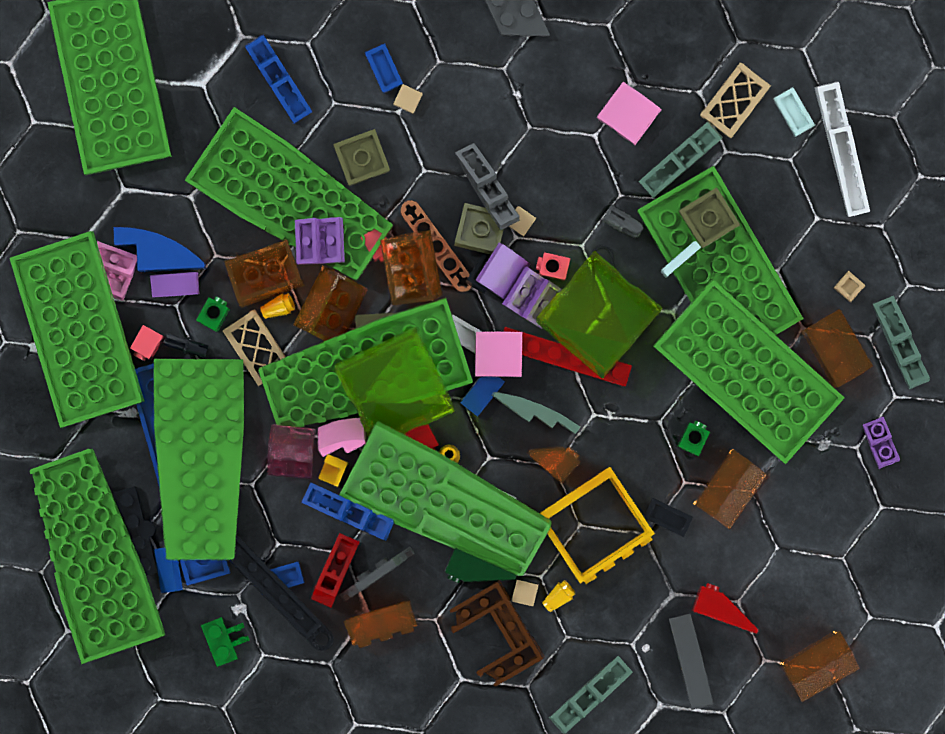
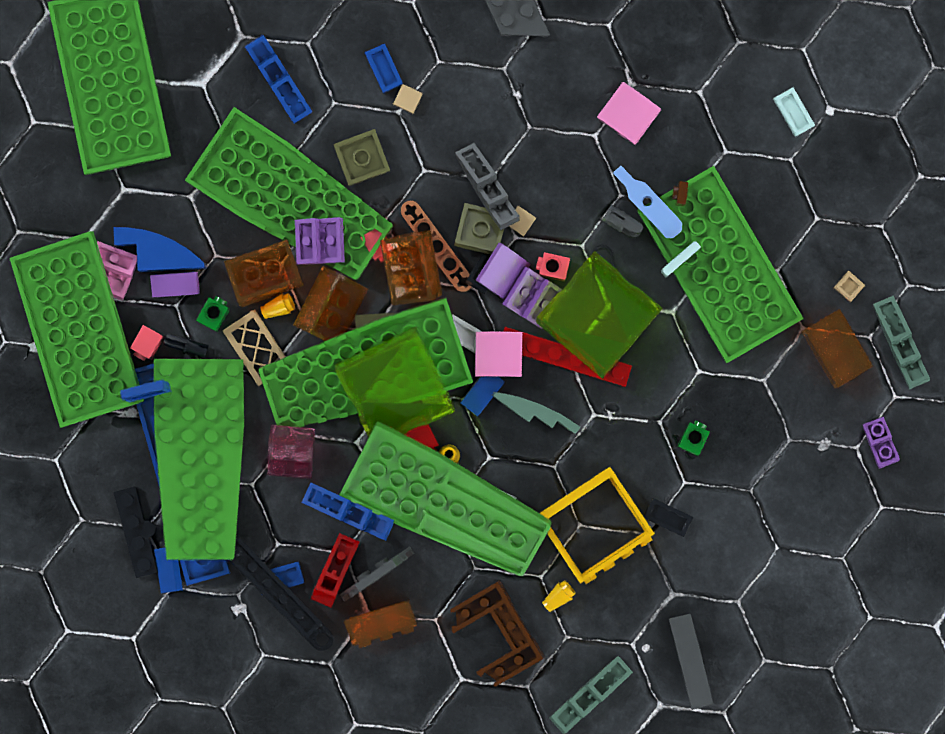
bright green wing [30,449,166,664] -> none
green hinge [201,617,250,667] -> none
bright pink slope [318,418,366,457] -> none
yellow panel [319,454,349,487] -> none
dark green slope [445,548,517,583] -> none
tan tile [512,580,538,606] -> none
clear orange slope [526,447,580,483] -> none
sand green slope [639,121,723,198] -> none
bright green plate [653,279,845,464] -> none
olive plate [678,187,740,249] -> none
red slope [692,583,758,634] -> none
clear orange slope [693,449,767,530] -> none
tan window [700,63,771,139] -> none
clear orange slope [779,630,860,702] -> none
white slope [814,82,870,217] -> none
none -> blue tile [120,380,171,402]
none -> light blue piece [613,166,682,238]
none -> reddish brown plate [672,181,688,206]

